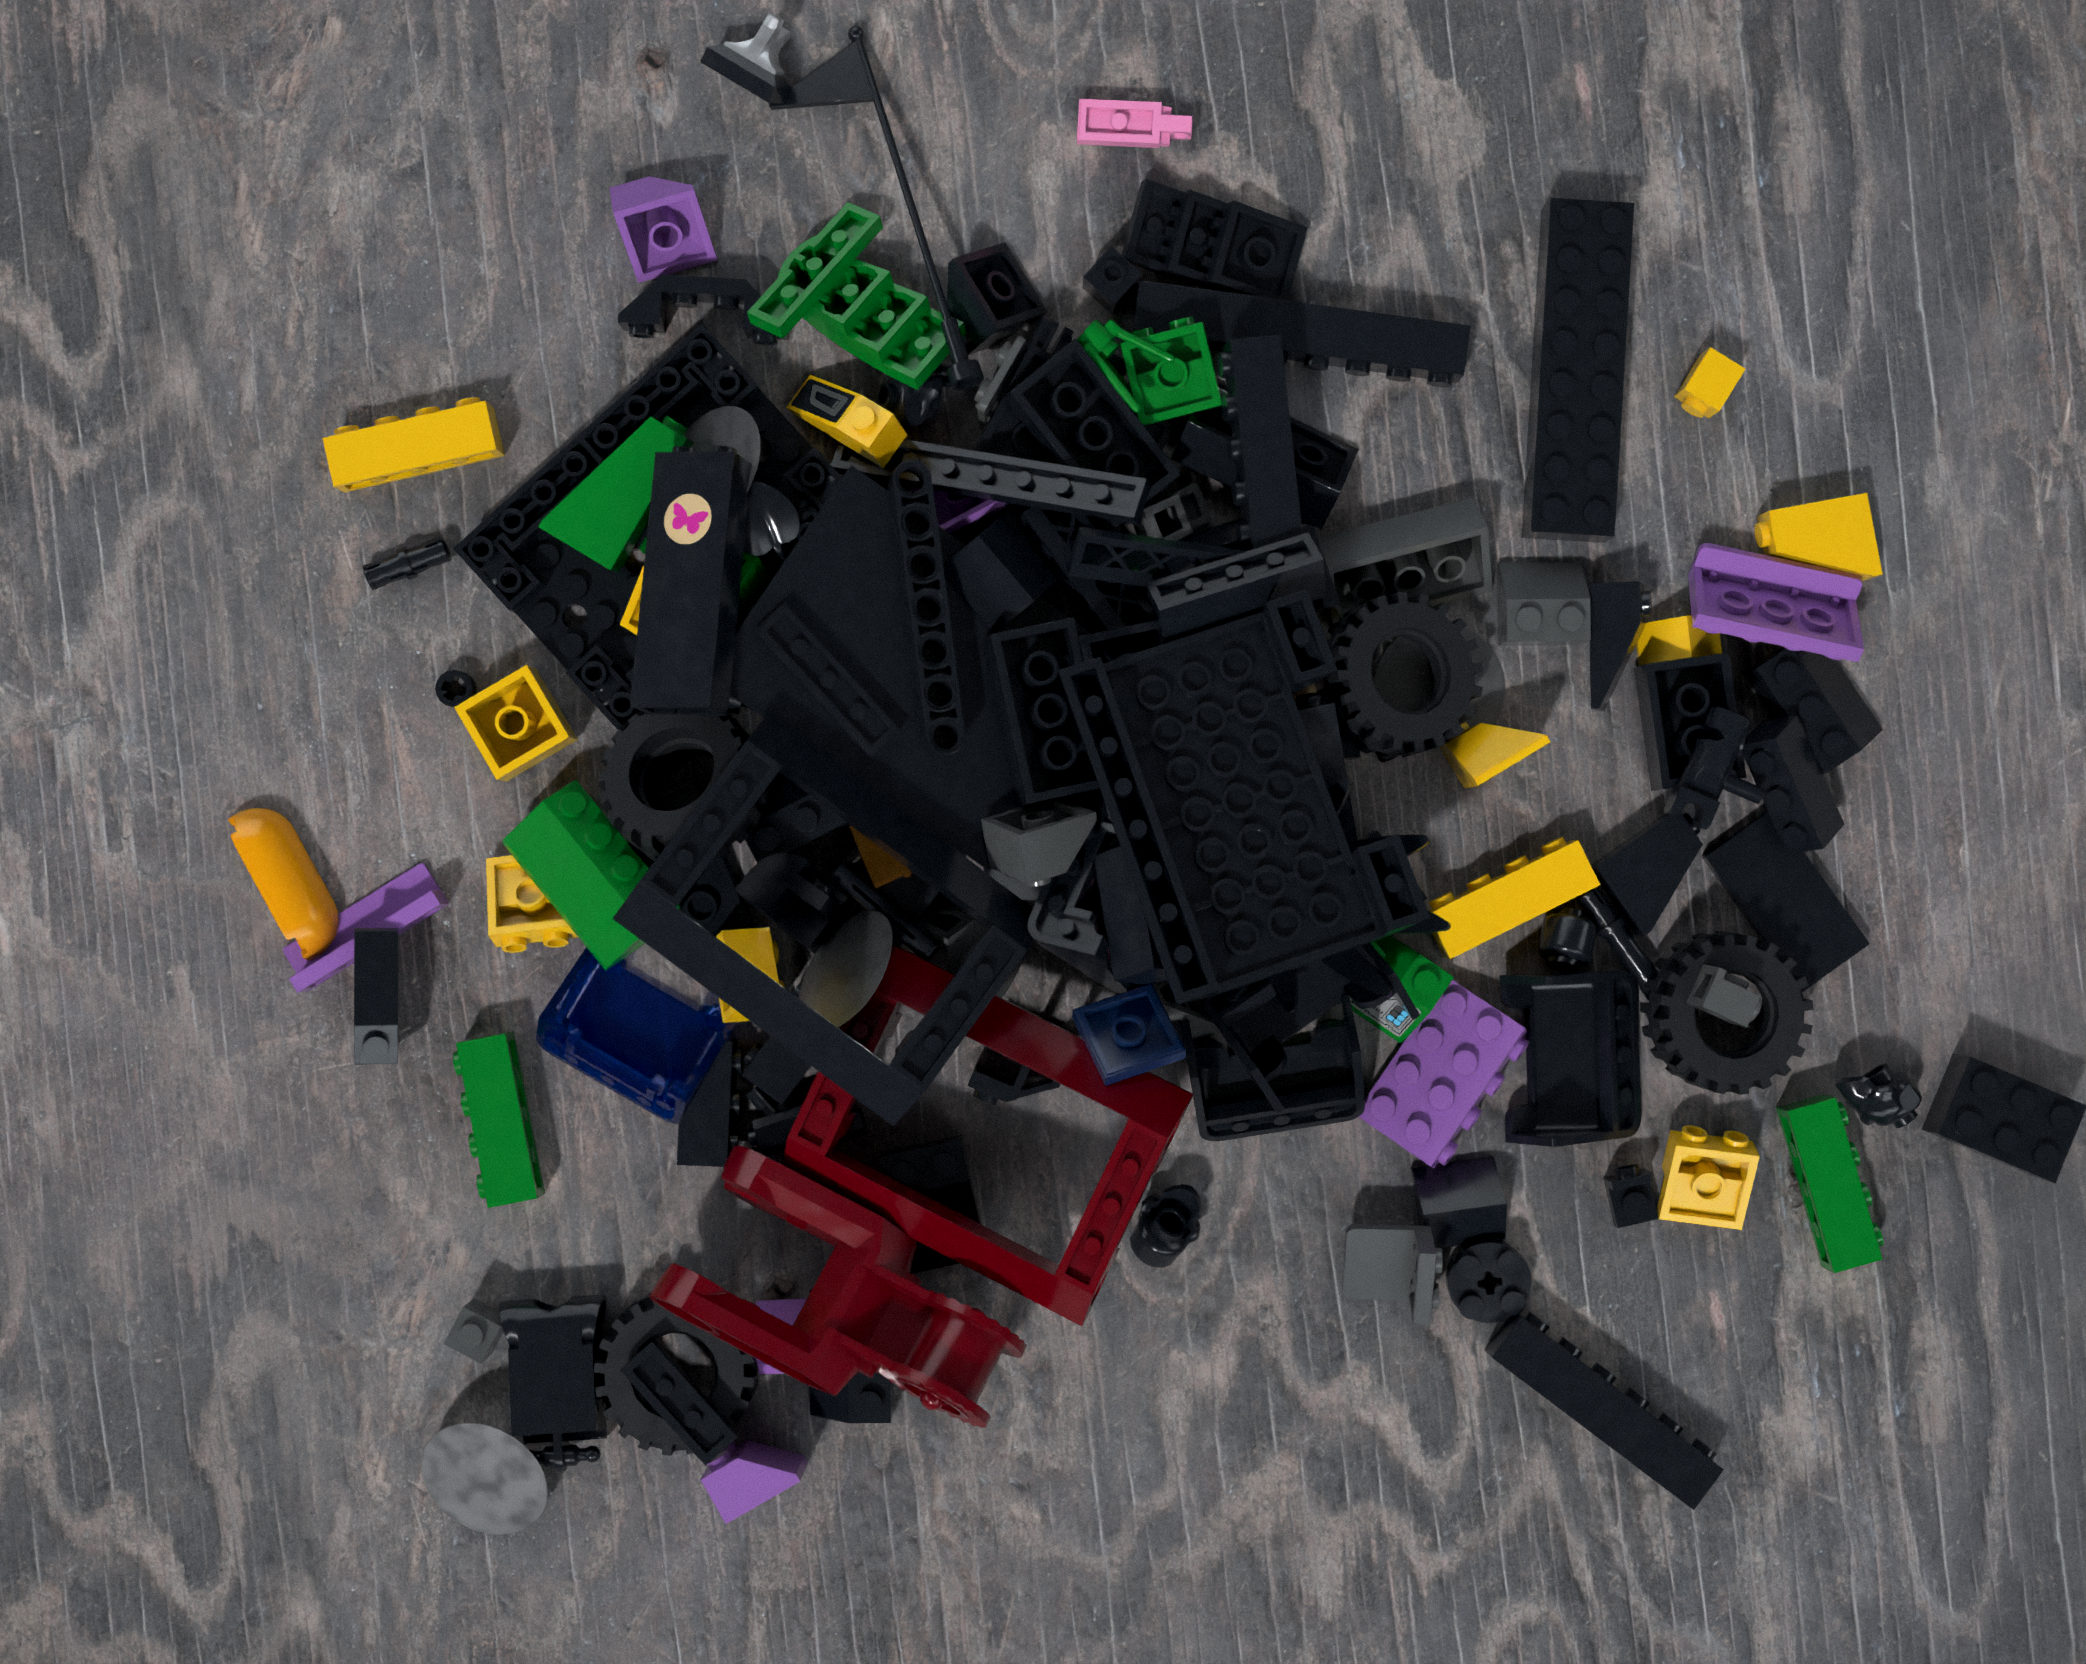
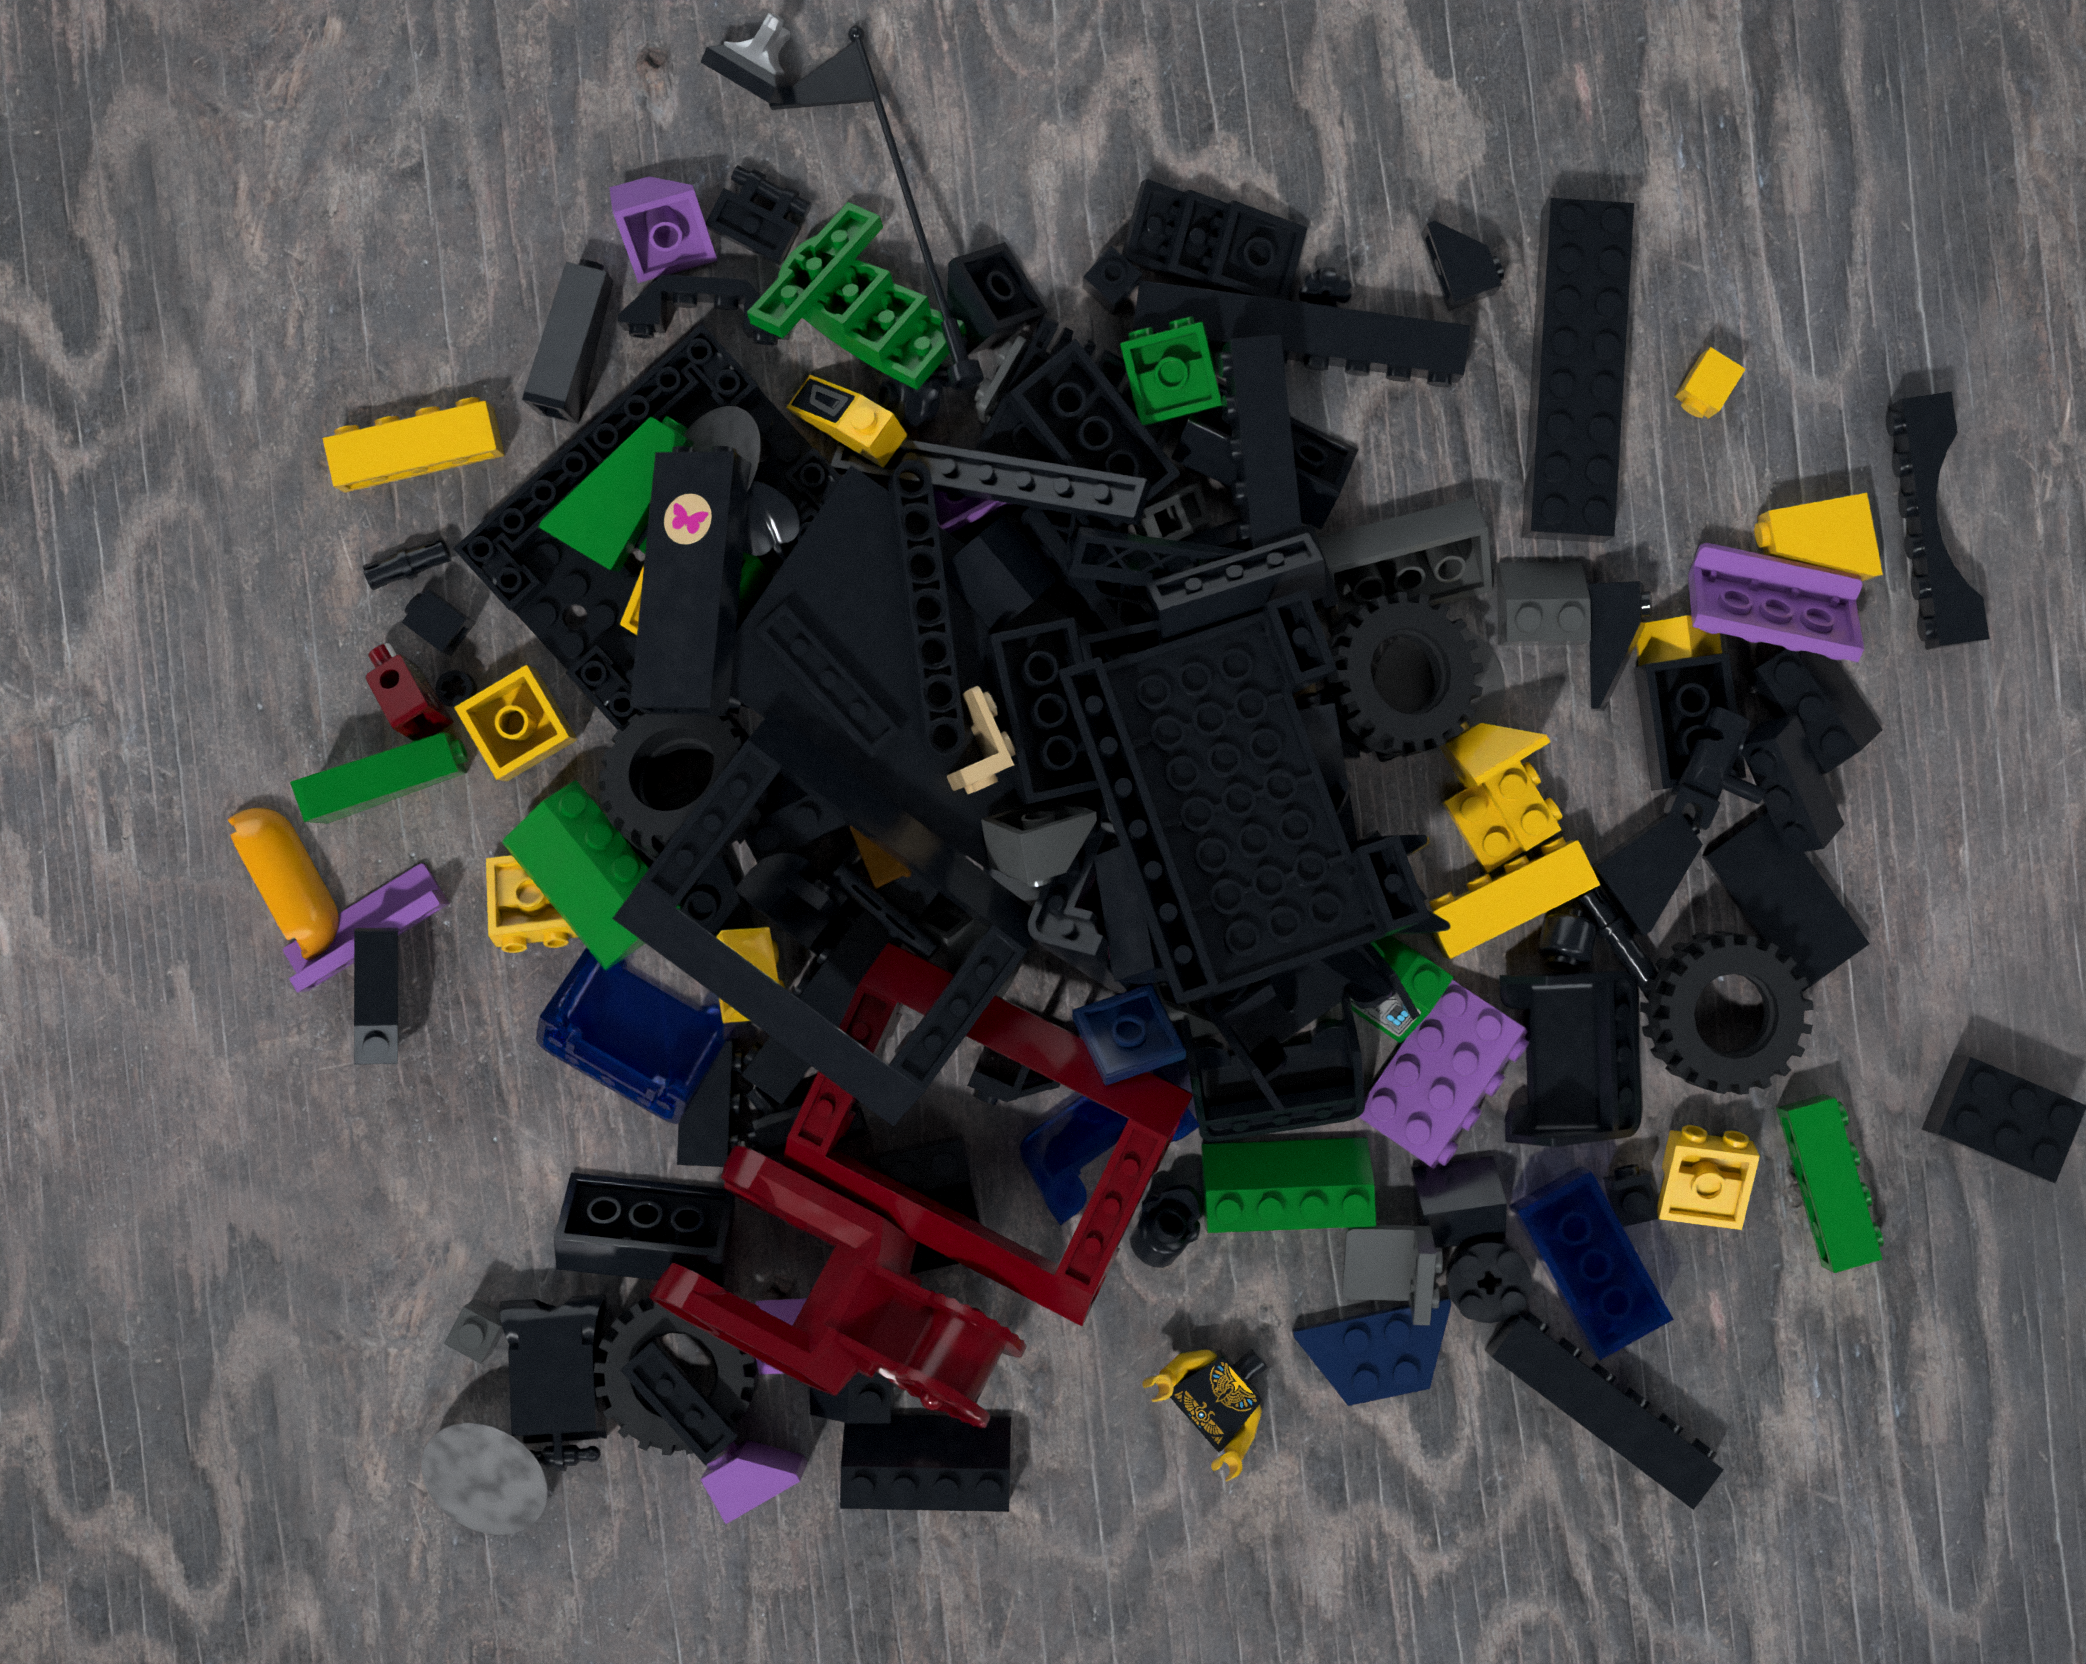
green brick [453,1031,545,1208] -> none
flat silver sticker [799,911,893,1027] -> none
bright pink hinge [1077,99,1193,148] -> none
green plant [1077,319,1174,413] -> none
dark grey brick [1686,964,1762,1027] -> none
black head [1835,1063,1922,1128] -> none
none -> green slope [290,732,469,824]
none -> dark red torso [365,643,454,741]
none -> black brick [402,589,476,656]
none -> black slope [522,259,614,424]
none -> black slope [554,1173,736,1287]
none -> black plate [706,165,812,266]
none -> black slope [840,1414,1011,1512]
none -> tan bracket [947,686,1015,794]
none -> clear blue windscreen [1020,1067,1200,1226]
none -> torso [1142,1349,1268,1481]
none -> green slope [1201,1137,1376,1233]
none -> dark blue wing [1292,1296,1451,1406]
none -> black plant [1299,267,1352,307]
none -> black slope [1421,221,1504,311]
none -> yellow plate [1442,761,1563,873]
none -> clear blue brick [1508,1166,1674,1360]
none -> black arch [1886,391,1990,650]

